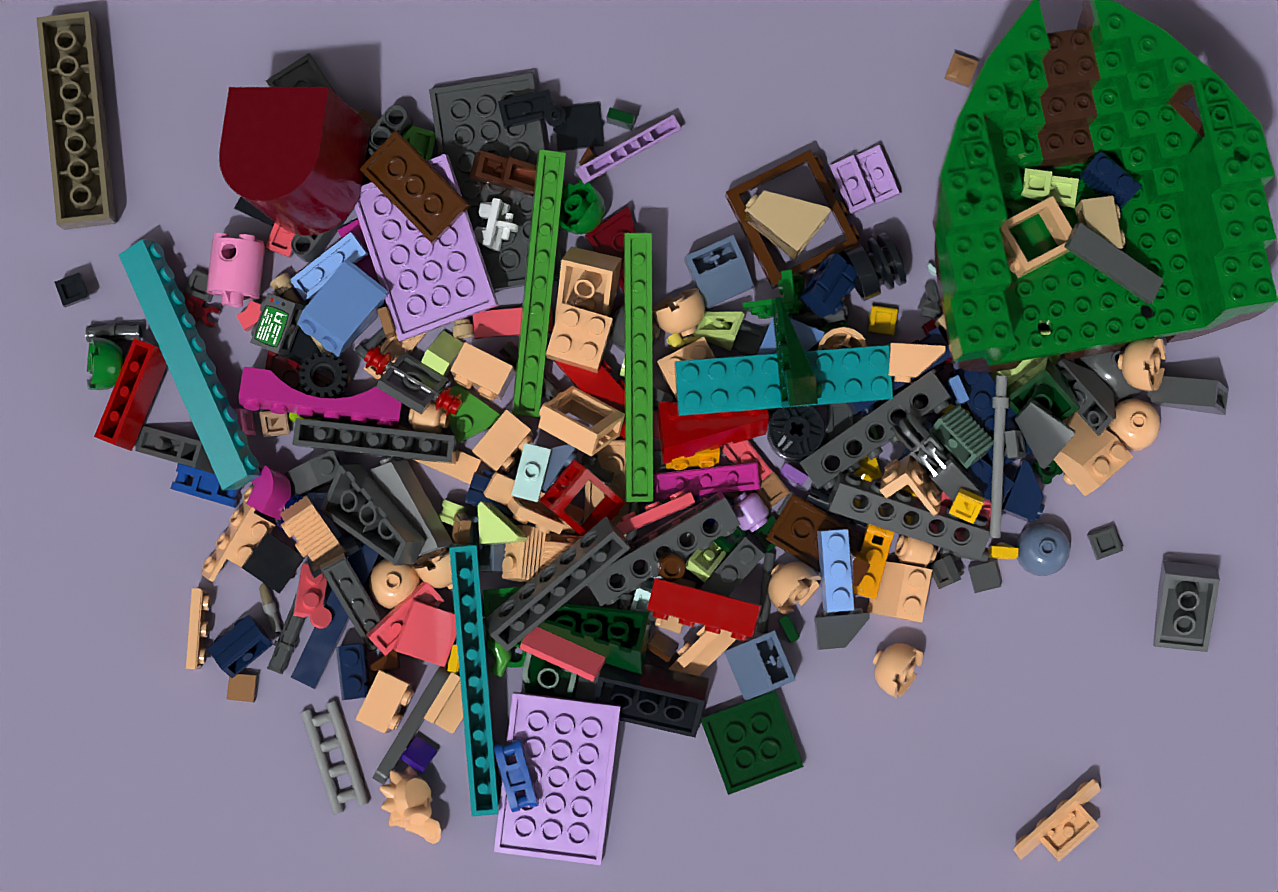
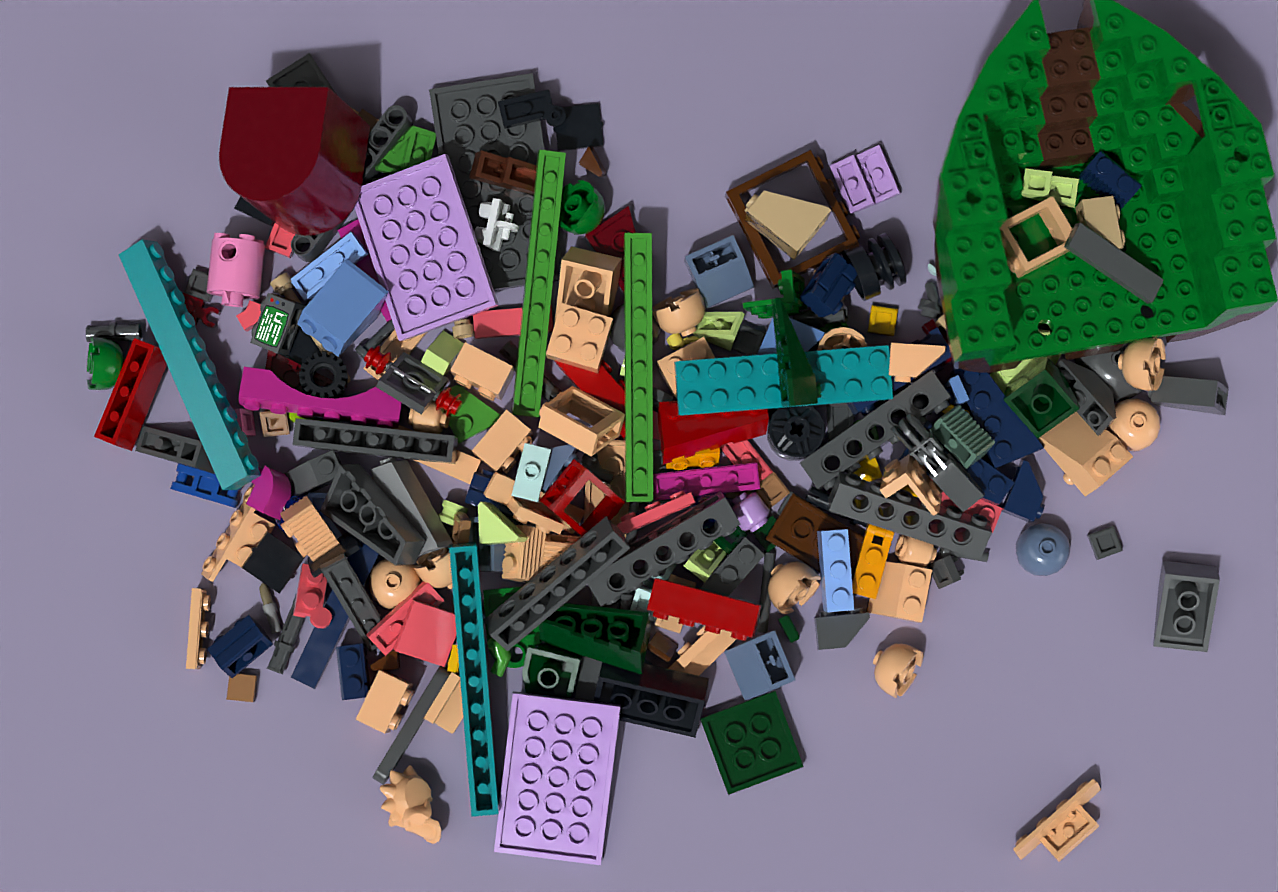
dark tan brick [36,11,116,230] -> none
black tile [54,273,90,308] -> none
light grey bar [301,701,369,815] -> none
reddish brown tile [360,130,471,244] -> none
medium nougat tile [377,307,396,339] -> none
dark purple tile [400,736,438,773] -> none
blue plate [494,739,539,813] -> none
coral tile [520,627,606,682] -> none
lavender piece [576,114,682,184] -> none
dark green tile [606,107,635,131] -> none
reddish brown tile [657,553,686,582] -> none
medium lavender tile [780,462,808,486] -> none
reddish brown slope [849,547,870,587] -> none
medium nougat tile [944,53,978,88] -> none
yellow tile [949,488,985,524] -> none
dark grey tile [968,561,1001,593] -> none
yellow tile [988,542,1019,560] -> none
light grey bar [990,376,1009,538] -> none
dark grey tile [1004,430,1027,459] -> none
dark grey slope [1015,397,1075,469] -> none
dark green plate [1031,460,1063,484] -> none

